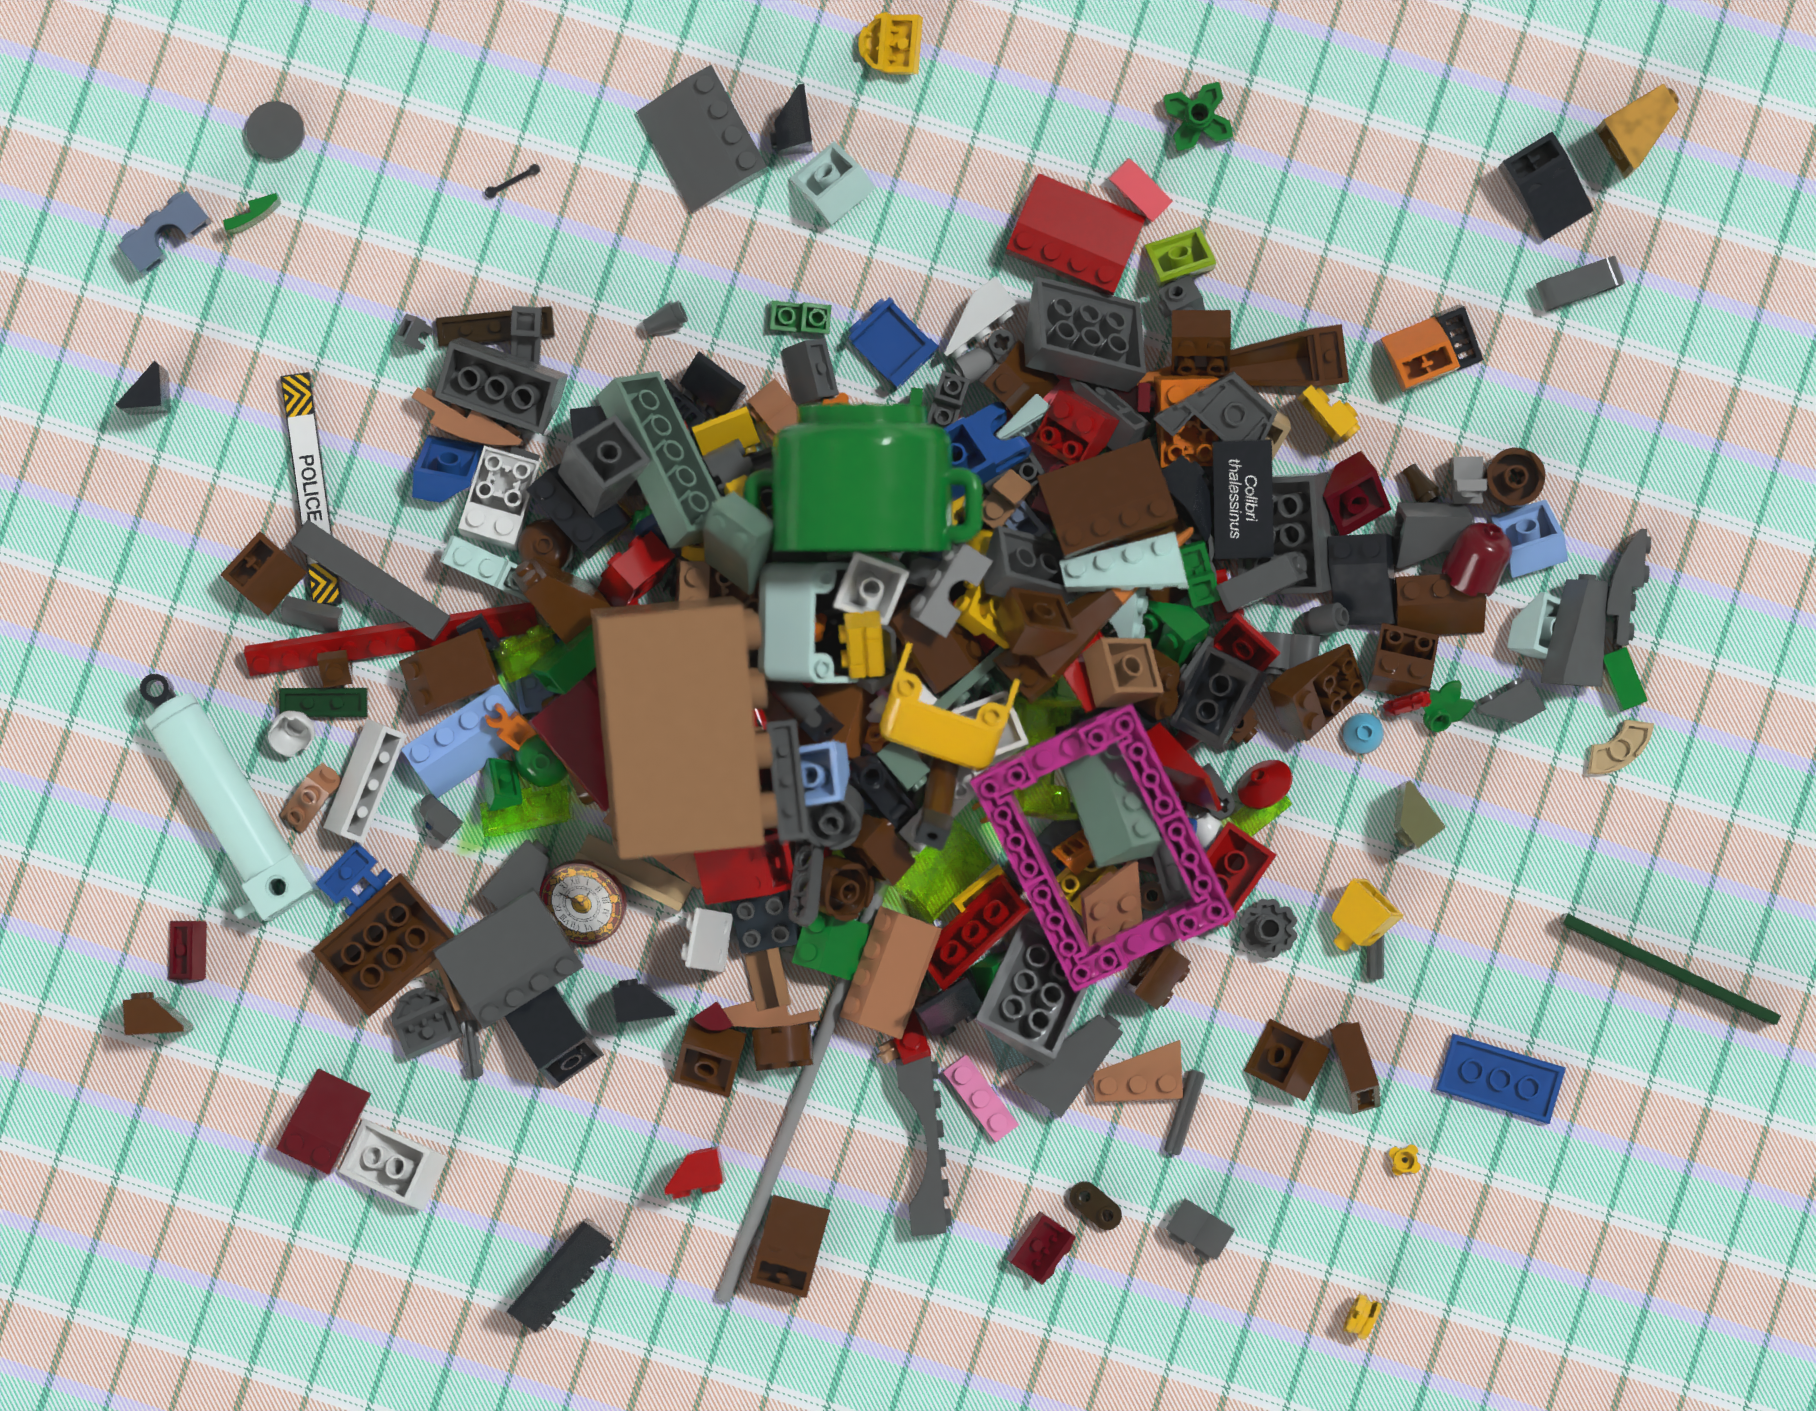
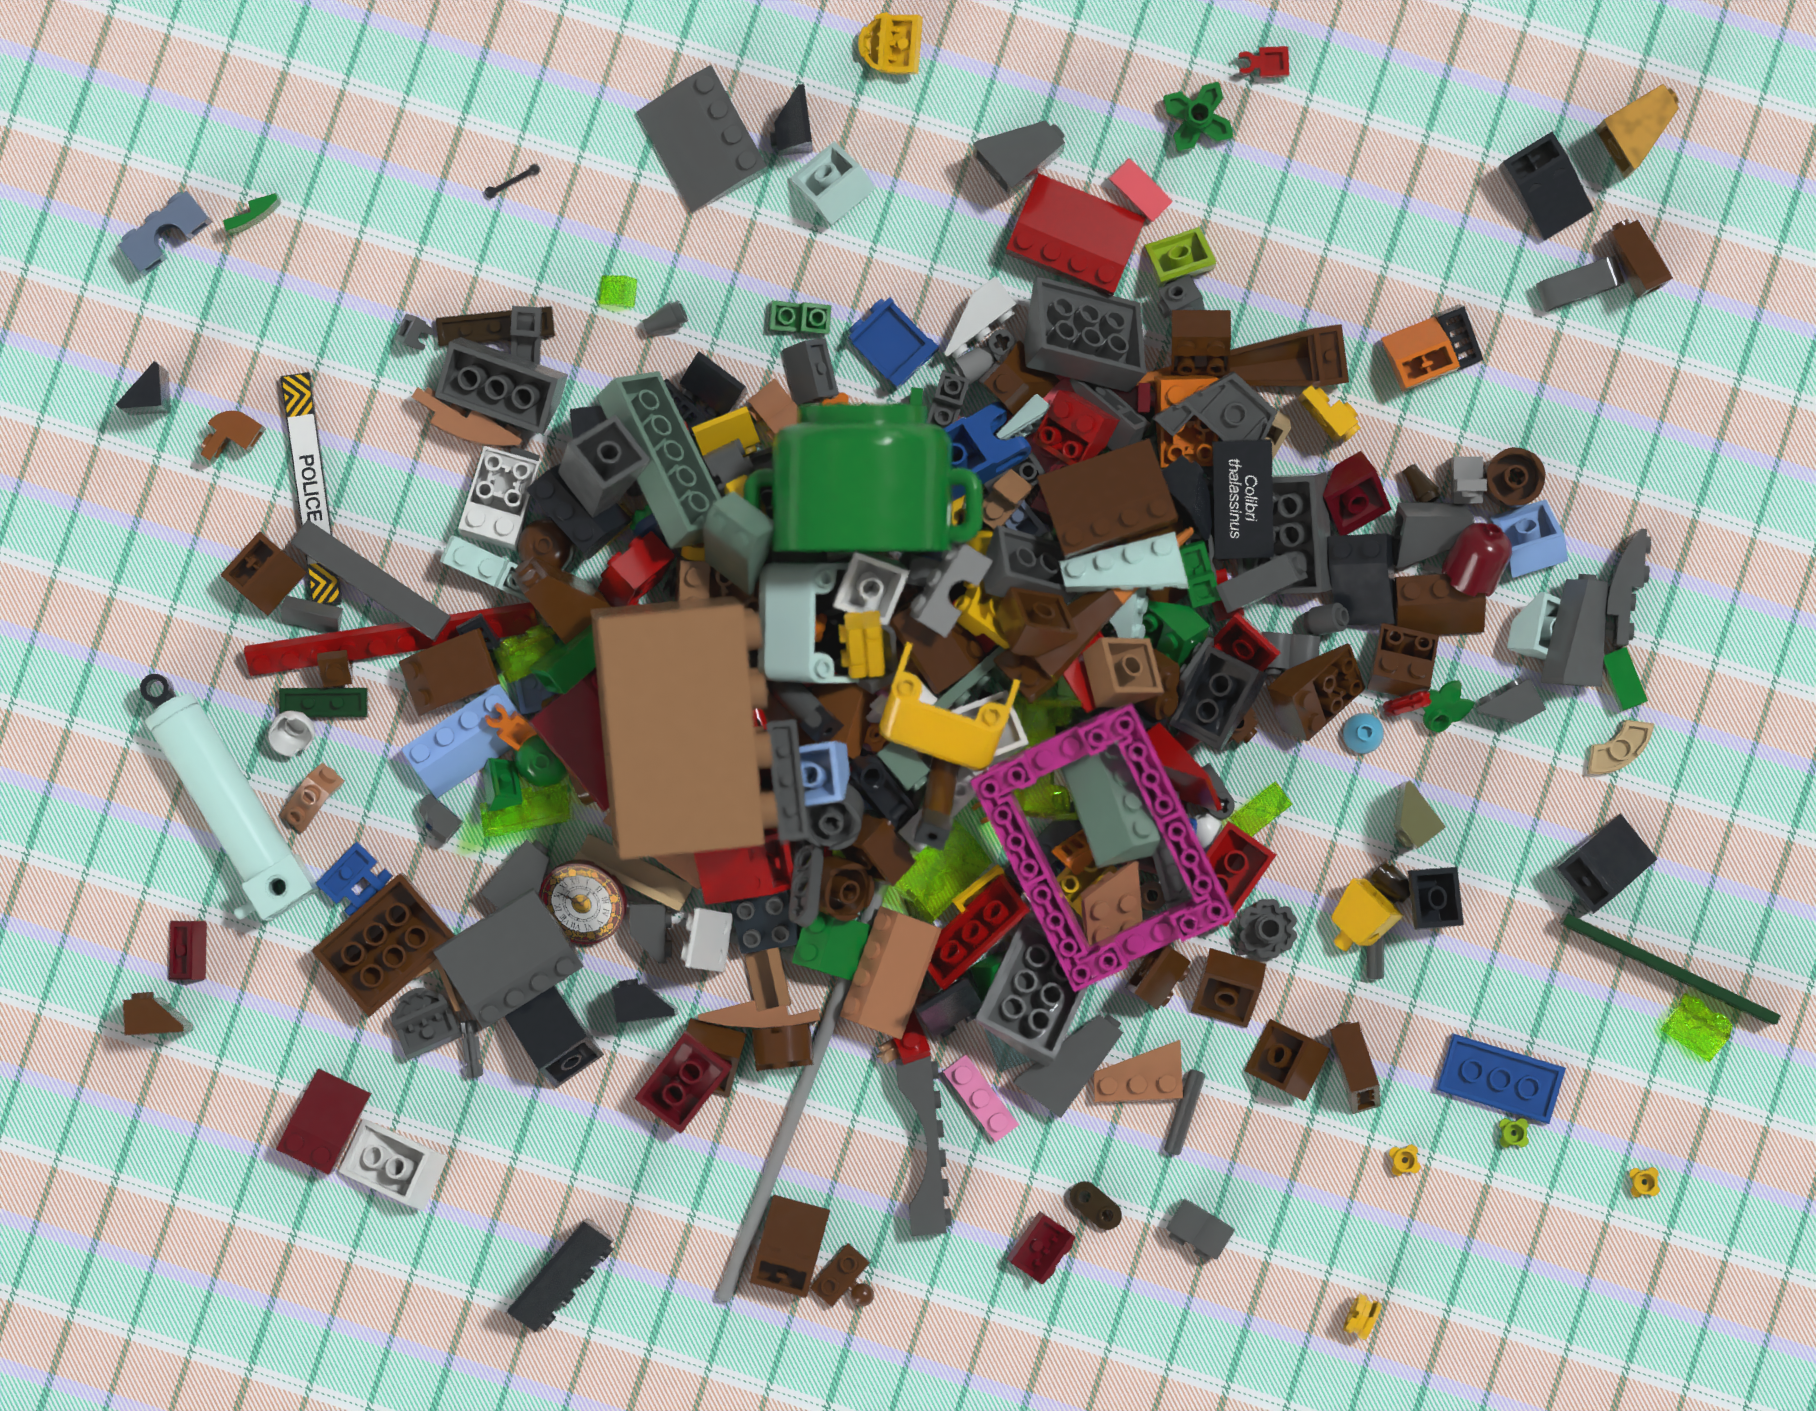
dark grey tile [246,101,305,160] -> none
white brick [323,719,407,844] -> none
blue slope [412,435,484,503] -> none
red slope [664,1146,726,1199] -> none
dark red tile [693,1001,734,1031] -> none
red dish [1237,760,1293,809] -> none
none -> dark orange brick [200,411,266,463]
none -> clear neon green slope [599,275,637,308]
none -> dark grey slope [630,905,672,964]
none -> dark red slope [634,1031,733,1134]
none -> reddish brown plate [810,1243,874,1307]
none -> dark grey slope [973,120,1065,198]
none -> reddish brown slope [1191,948,1267,1028]
none -> red plate [1238,46,1290,78]
none -> dark brown brick [1369,861,1410,904]
none -> black slope [1408,867,1464,930]
none -> lime plate [1499,1118,1529,1148]
none -> black slope [1552,813,1657,914]
none -> reddish brown slope [1607,219,1673,299]
none -> yellow plate [1629,1167,1660,1197]
none -> clear neon green bracket [1661,993,1733,1063]

